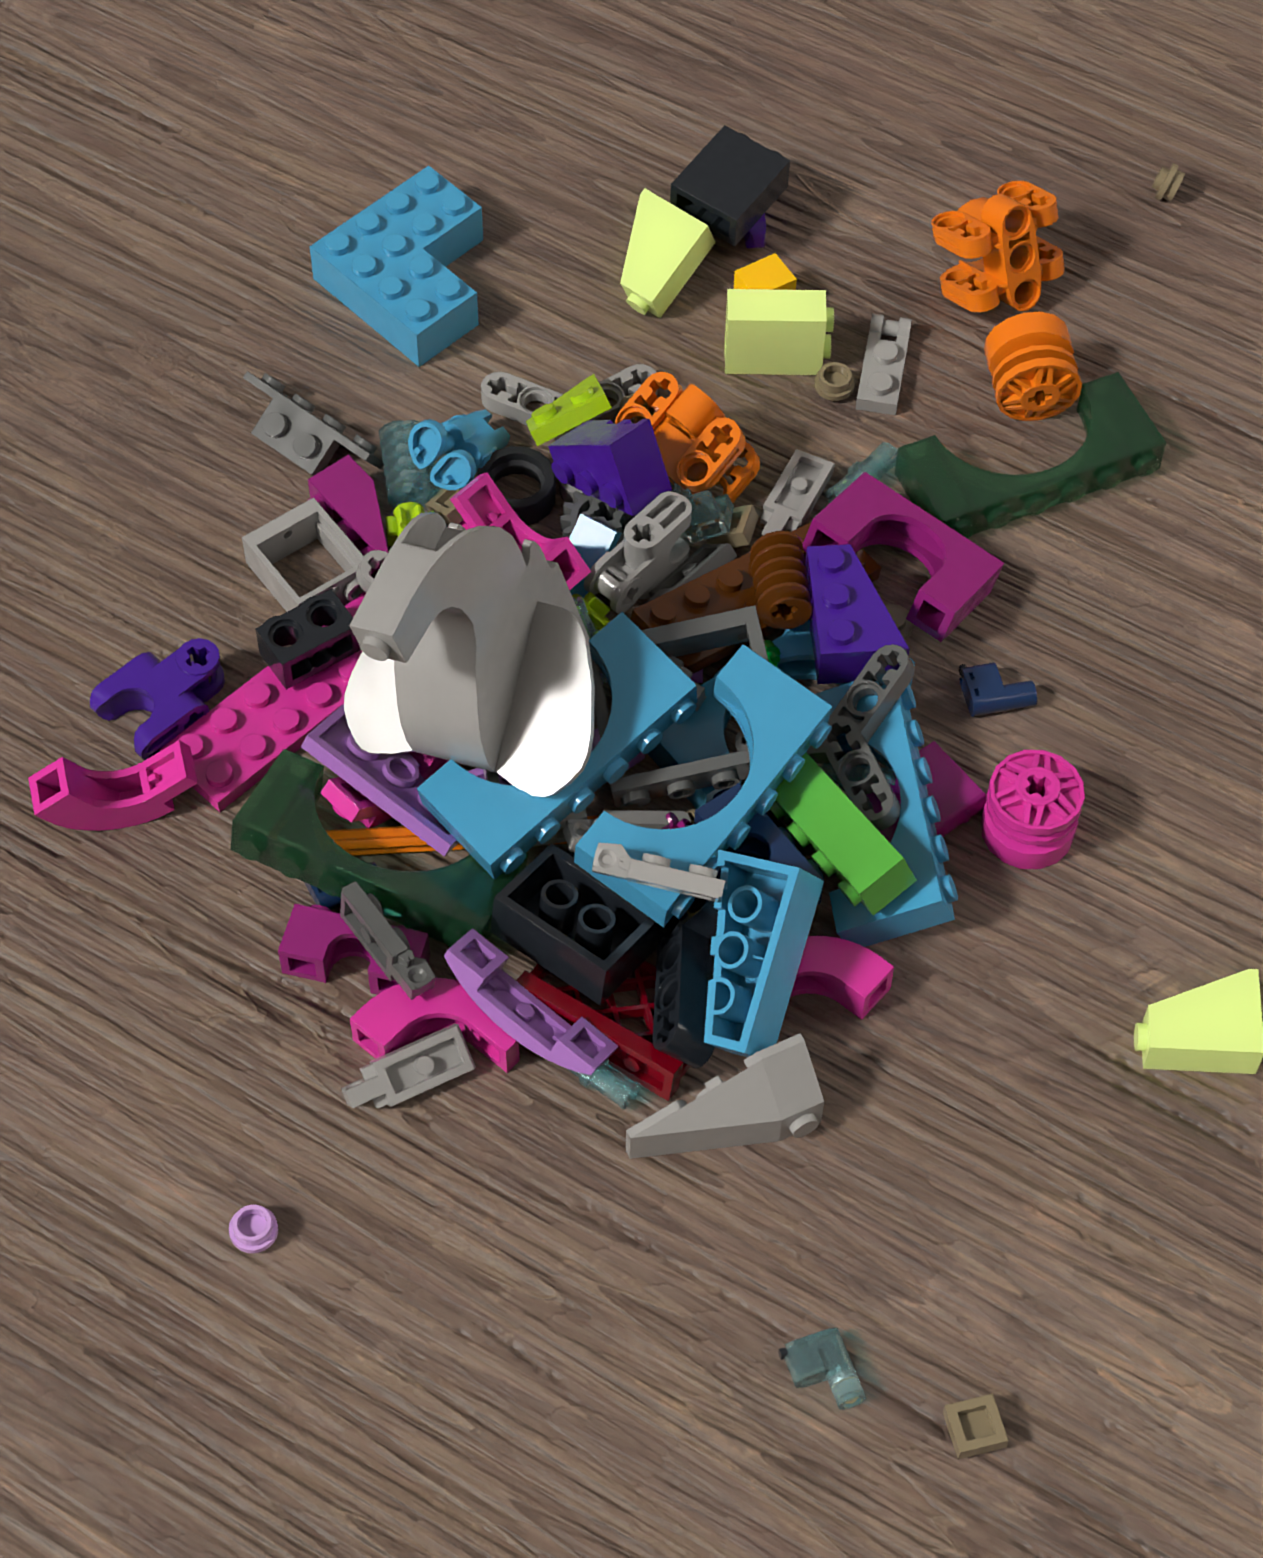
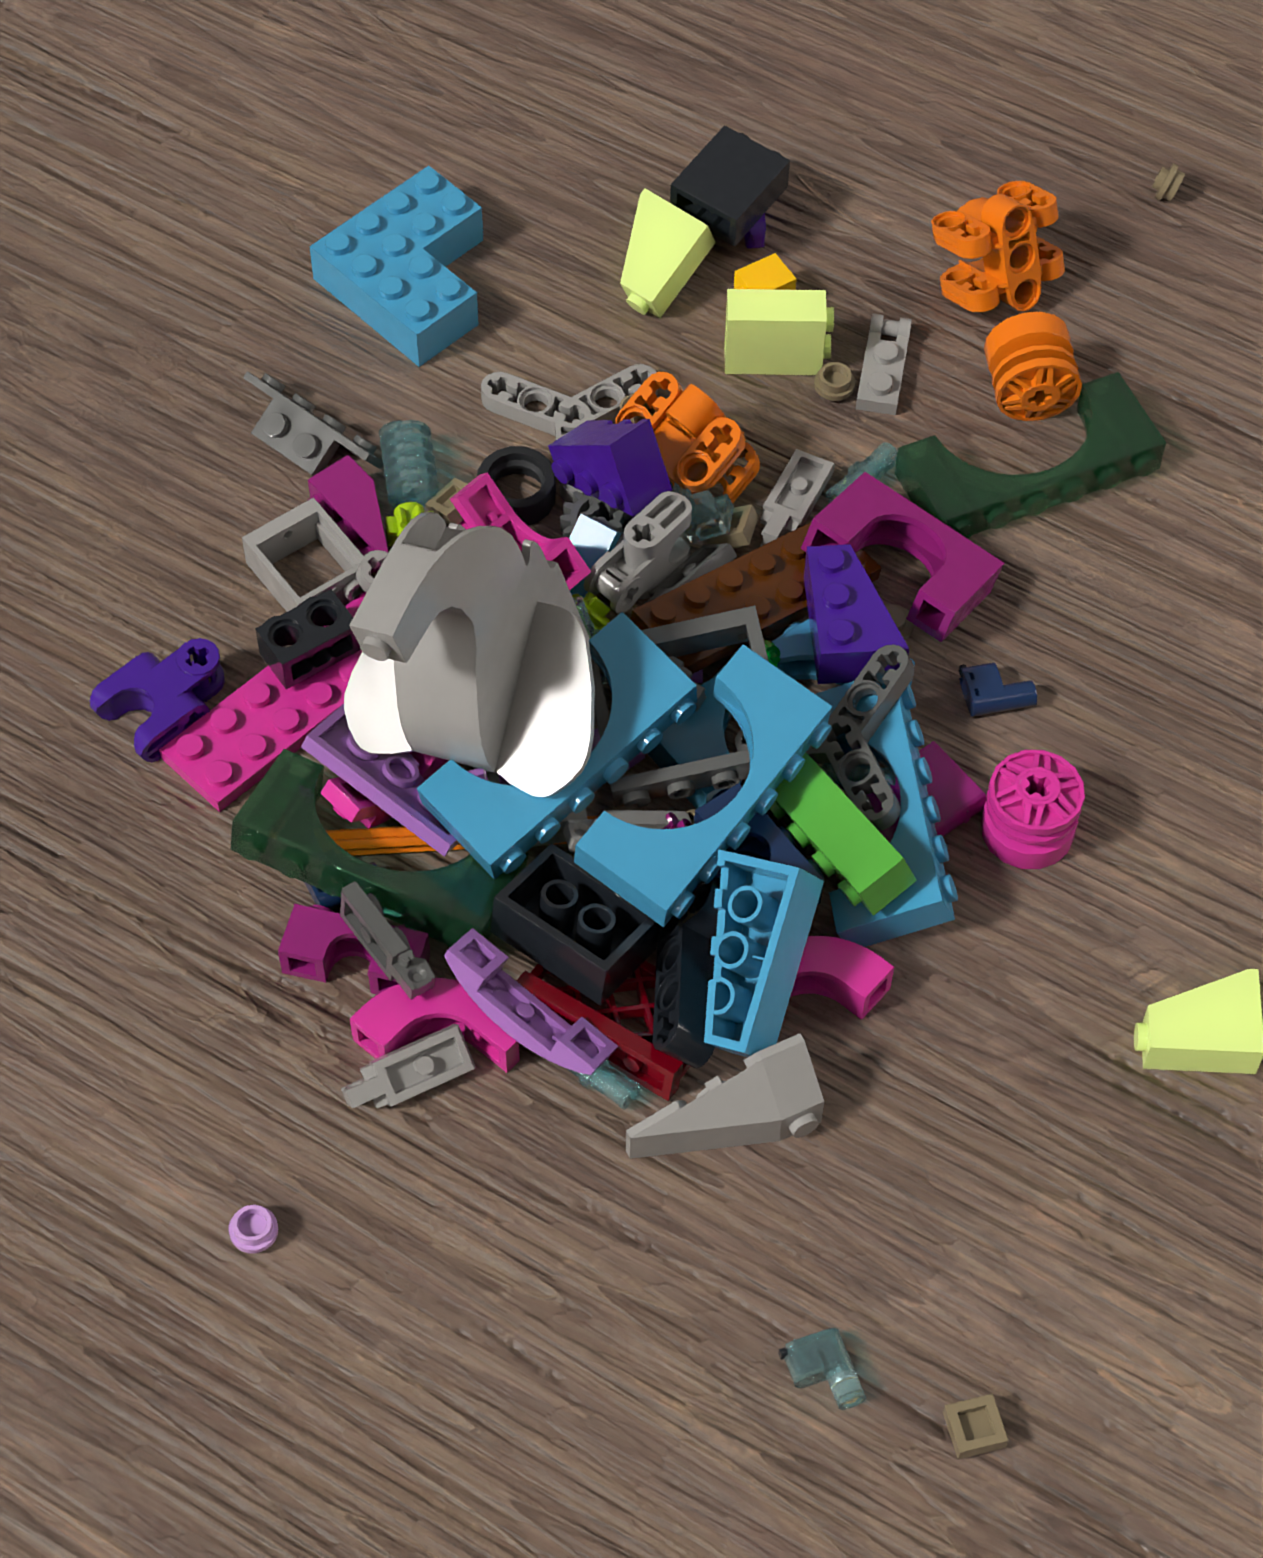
dark pink arch [28,740,198,831] -> none
dark azure piece [408,409,510,490] -> none
lime wing [526,374,612,446] -> none
light grey hinge [592,843,725,902] -> none
reddish brown piece [749,531,813,630] -> none

